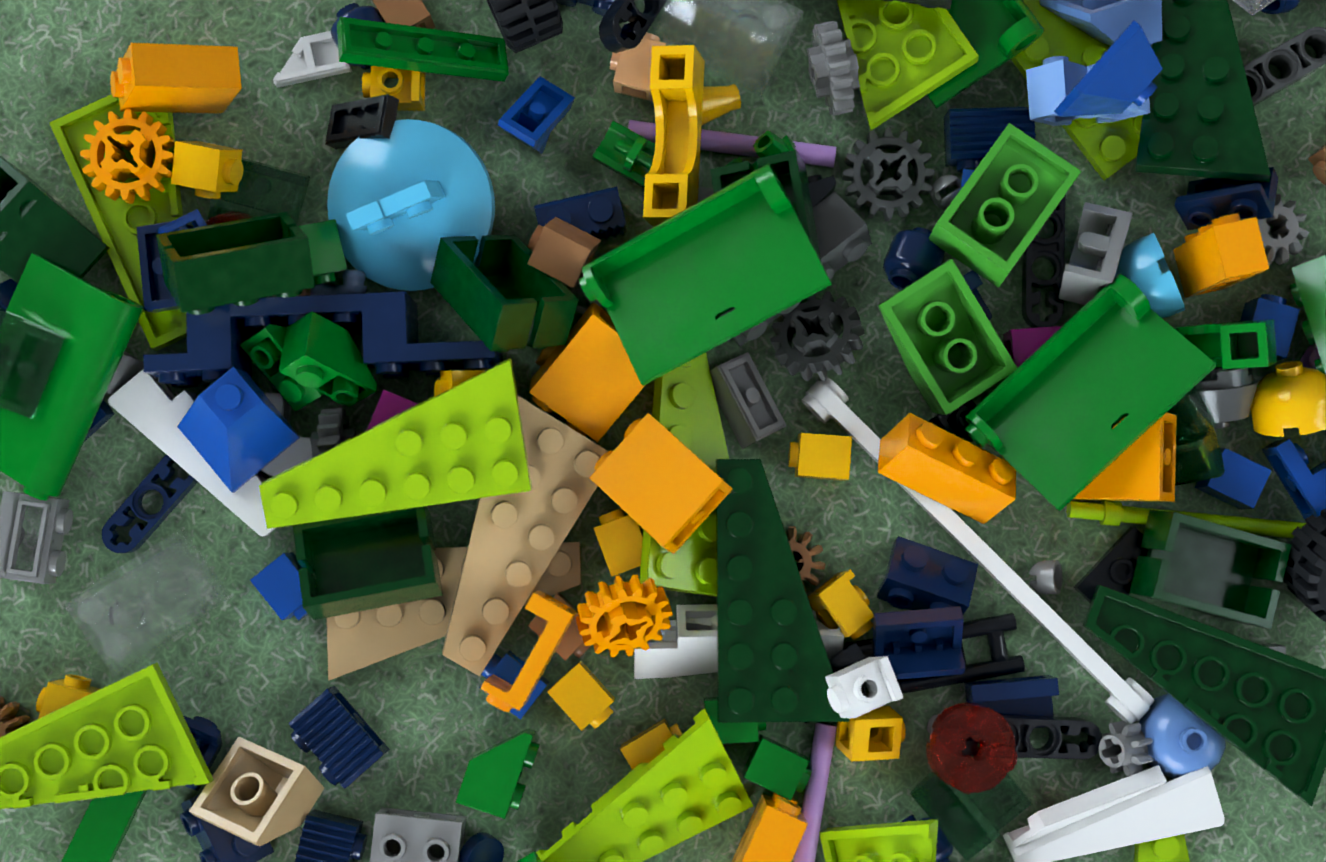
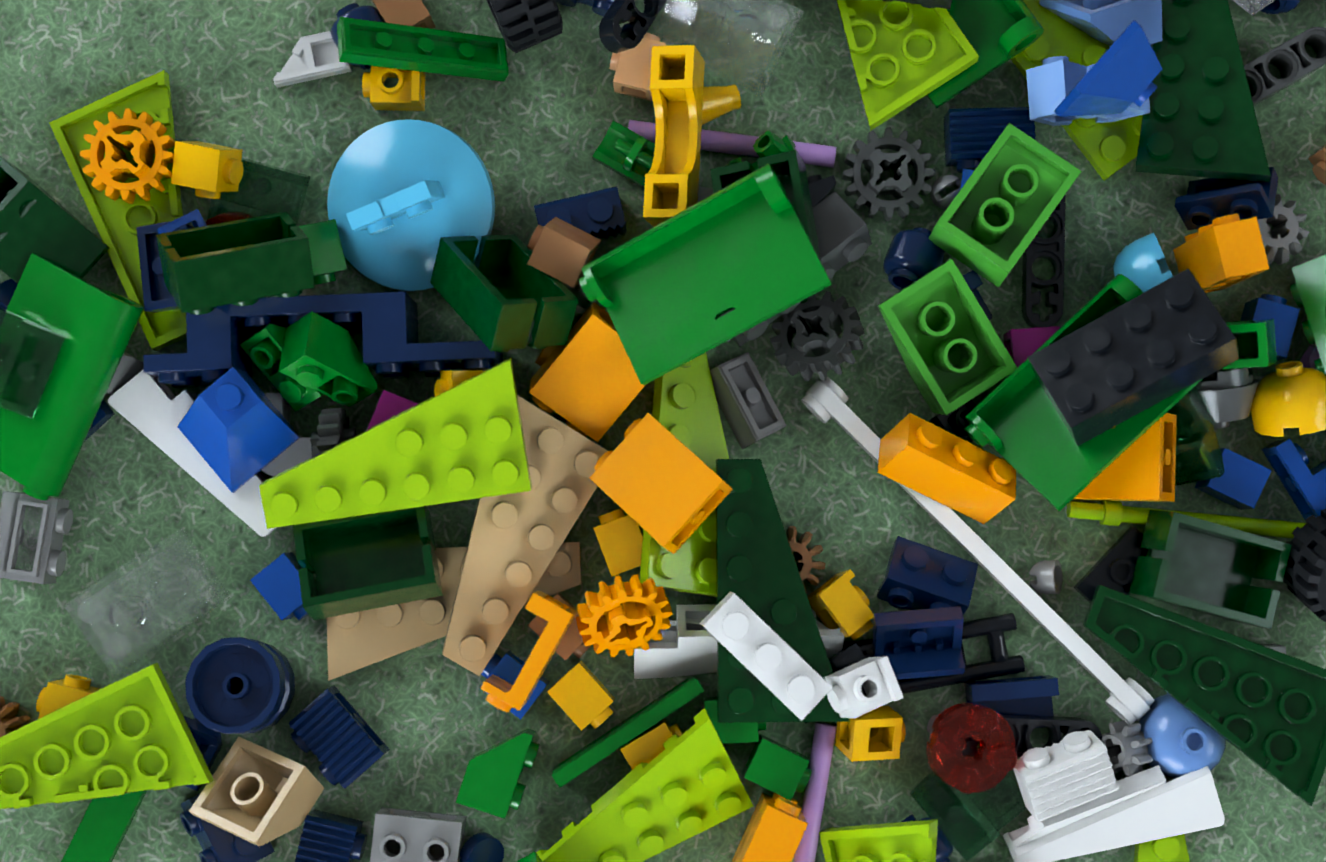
dark blue beam [102,455,198,553] -> none
light orange brick [110,43,242,114] -> none
sand blue arm [310,270,367,295] -> none
black plate [325,94,399,150] -> none
blue slope [498,76,575,154] -> none
yellow brick [788,433,852,481] -> none
light grey gear [807,20,860,116] -> none
light grey window [1059,202,1133,305] -> none
none -> dark blue wheel [185,637,295,734]
none -> green tile [551,675,705,788]
none -> white brick [700,591,833,721]
none -> white brick [1011,730,1119,822]
none -> black brick [1028,268,1239,446]

